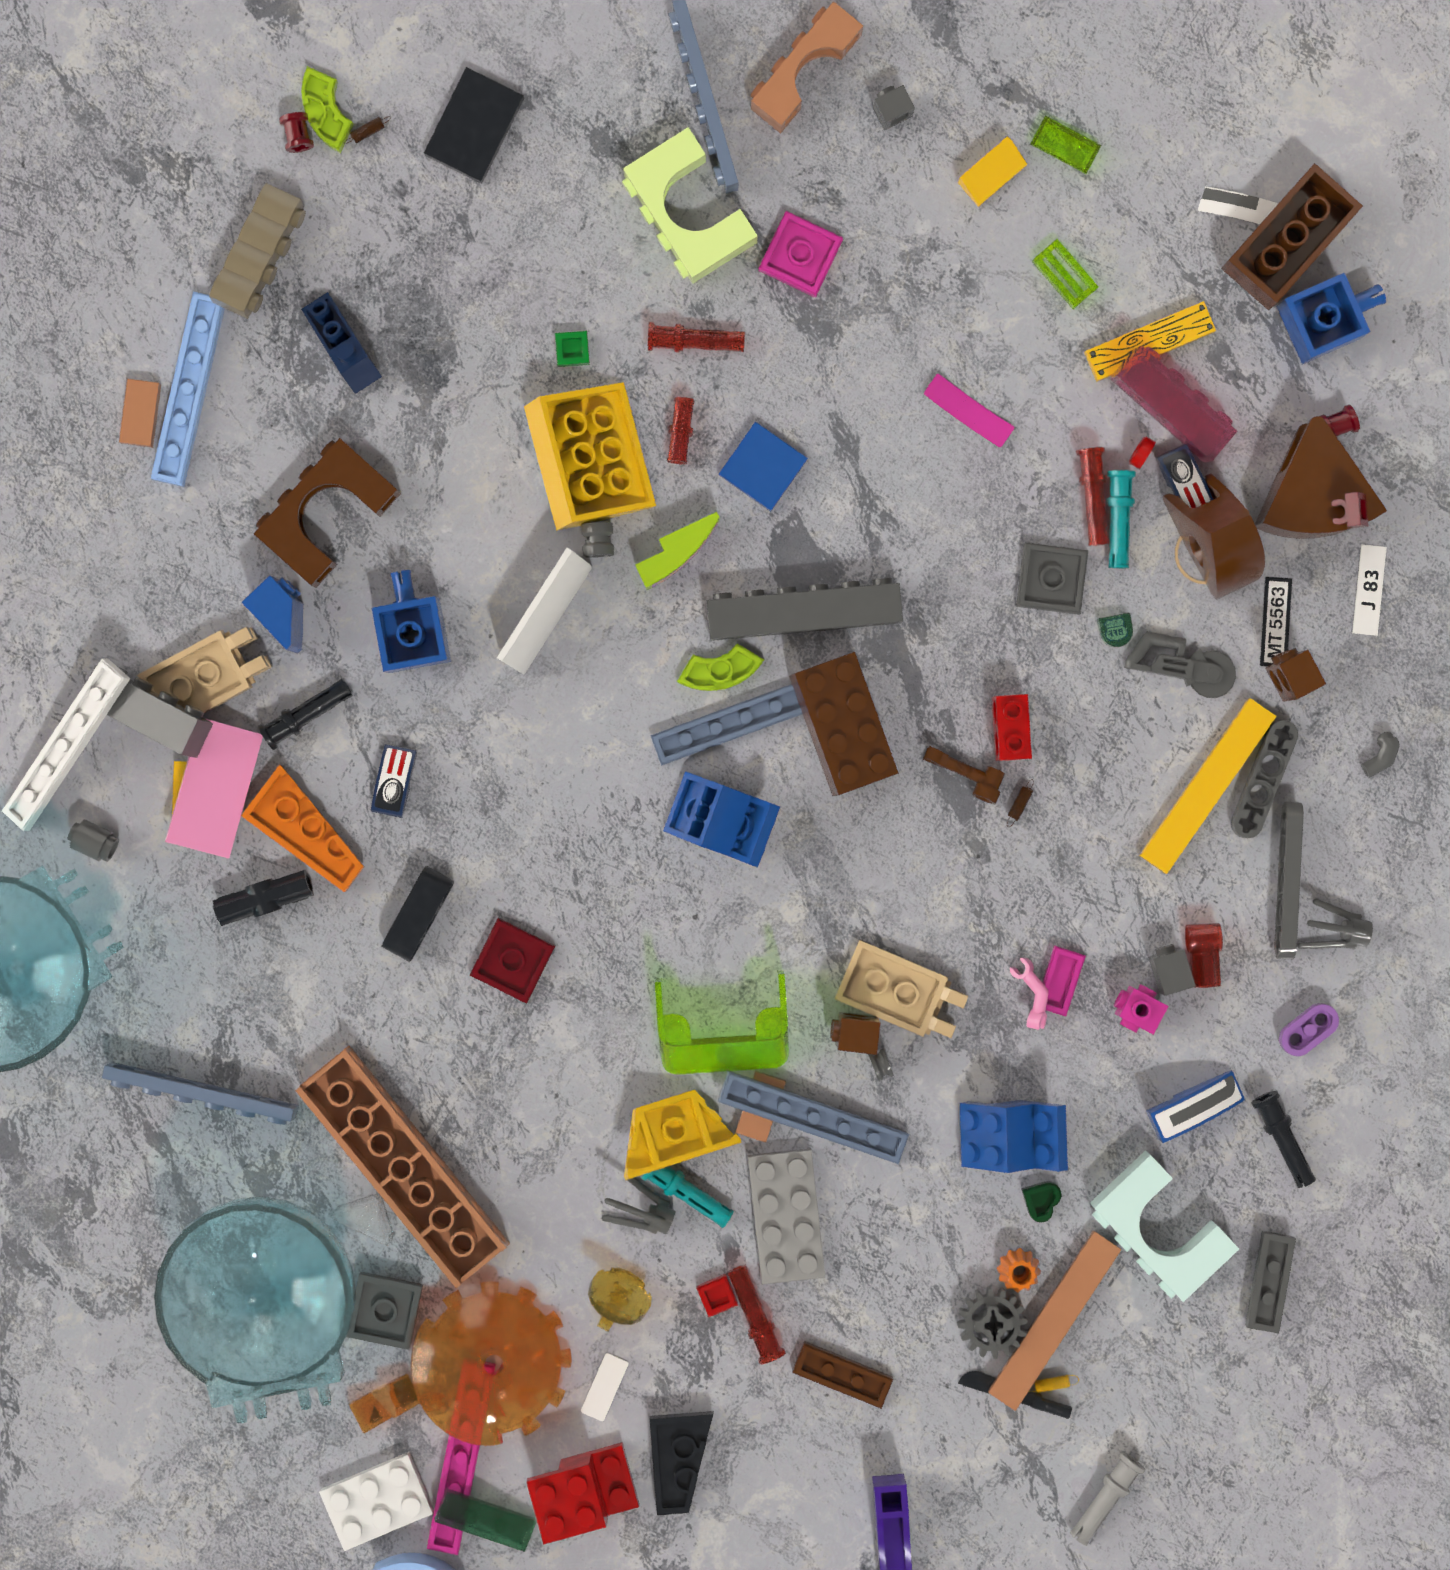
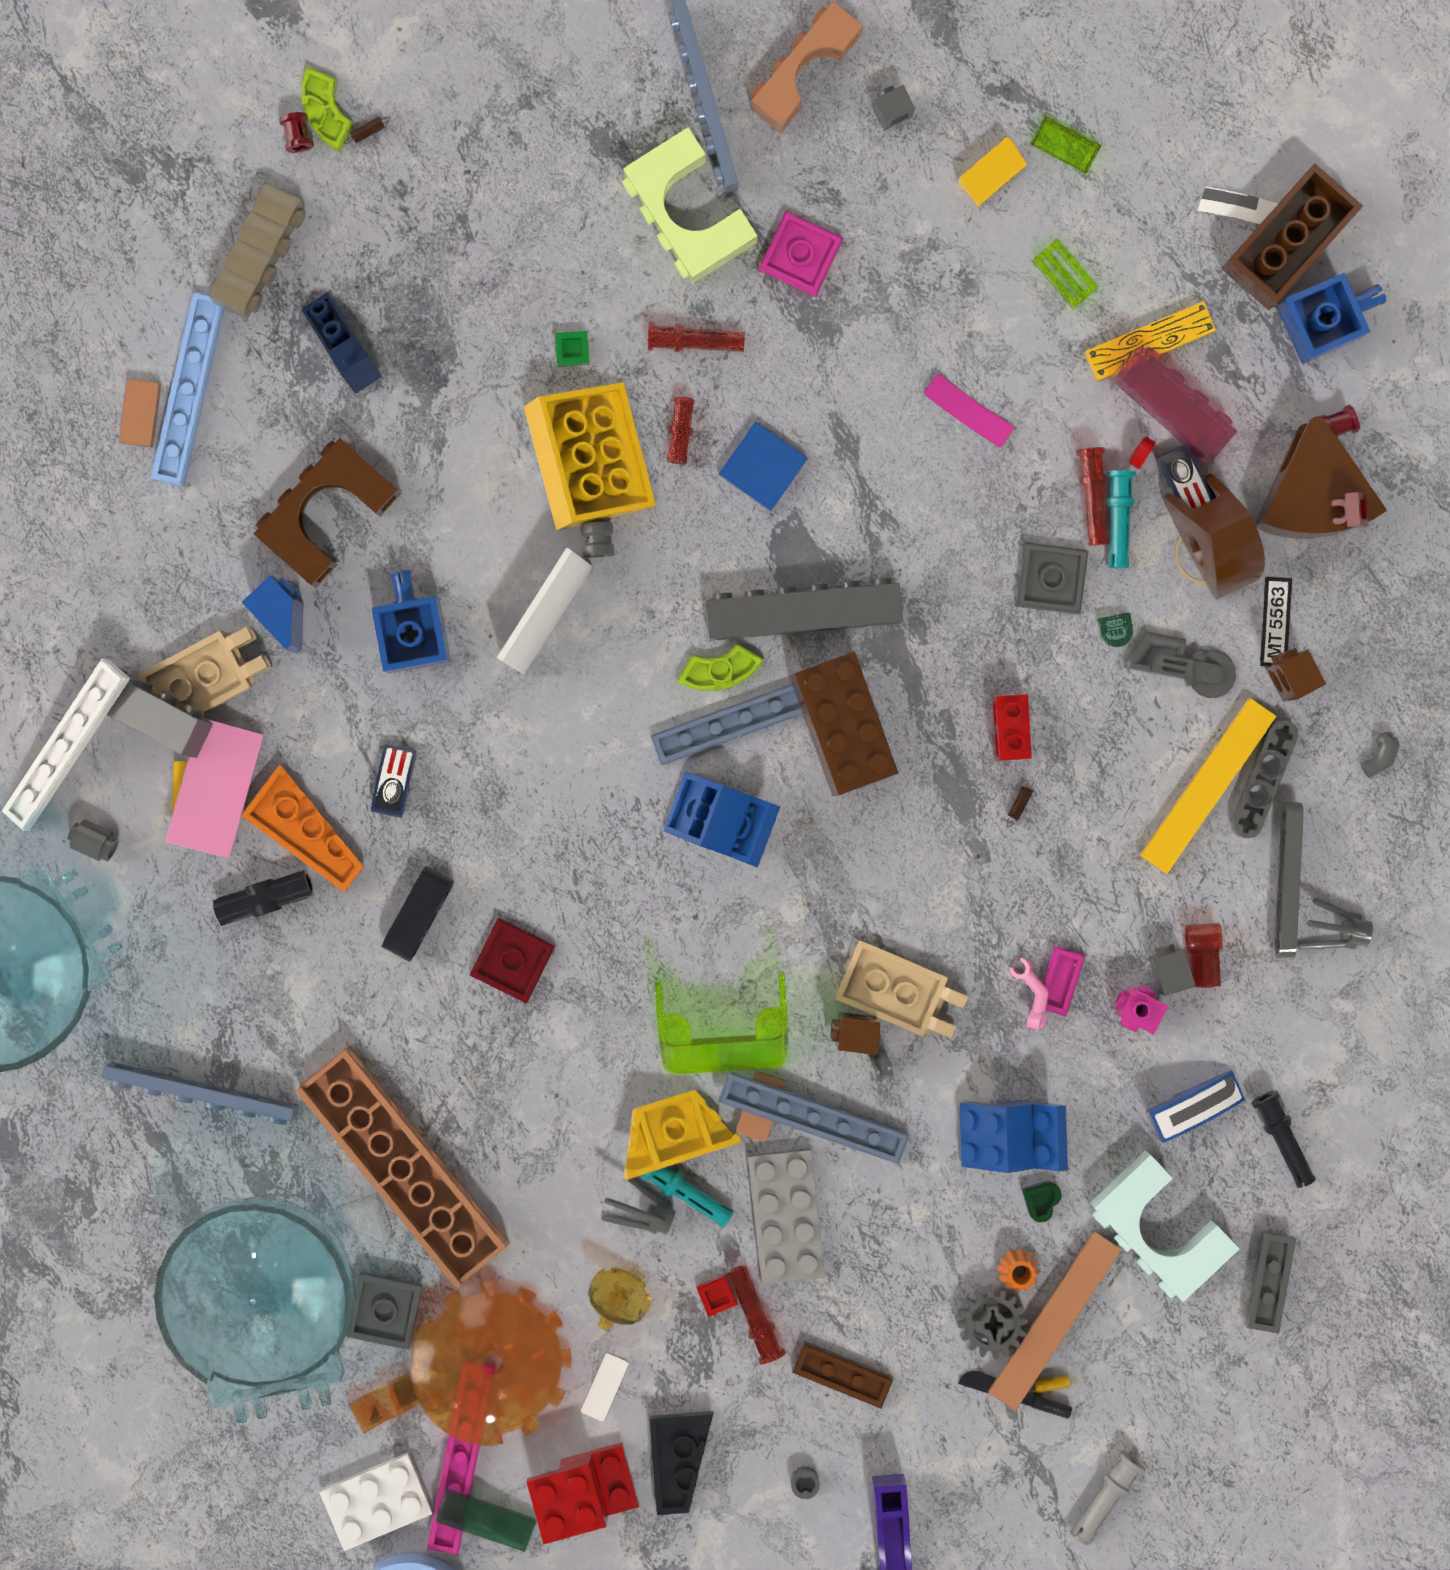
black pin [258,678,353,750] -> none
black tile [424,67,524,184] -> none
lime slope [635,512,720,590] -> none
reddish brown brick [923,746,1005,805] -> none
medium lavender plate [1279,1003,1339,1056] -> none
white sticker [1352,544,1387,636] -> none
none -> dark grey bush [791,1466,820,1499]

